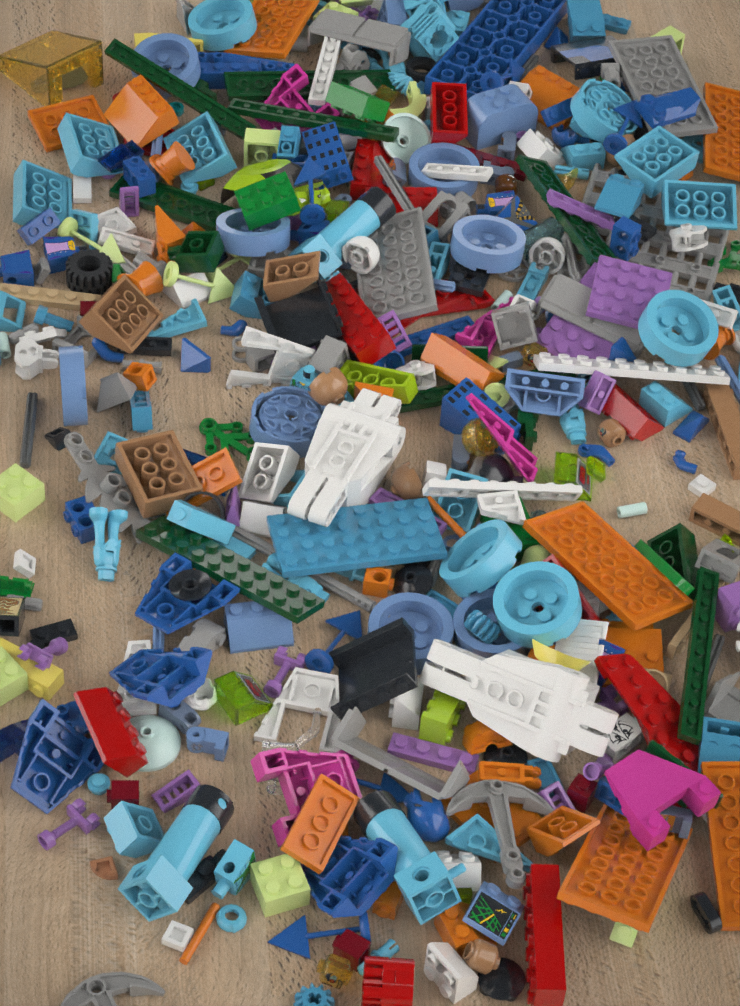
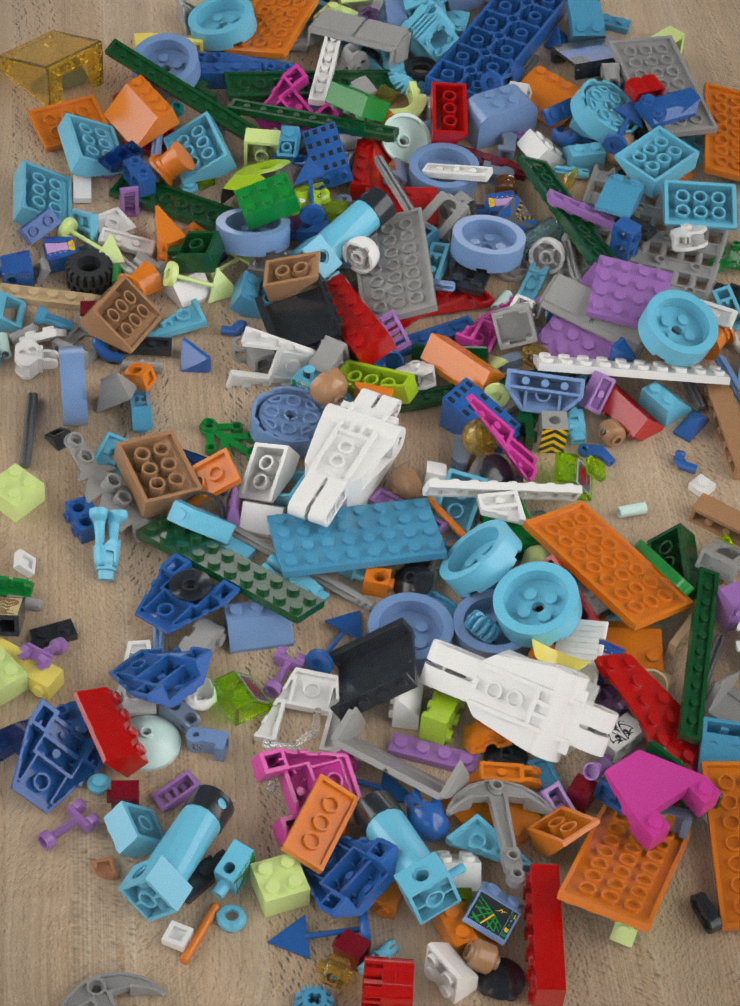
none -> piece [537,410,568,454]
none -> red brick [623,74,665,104]

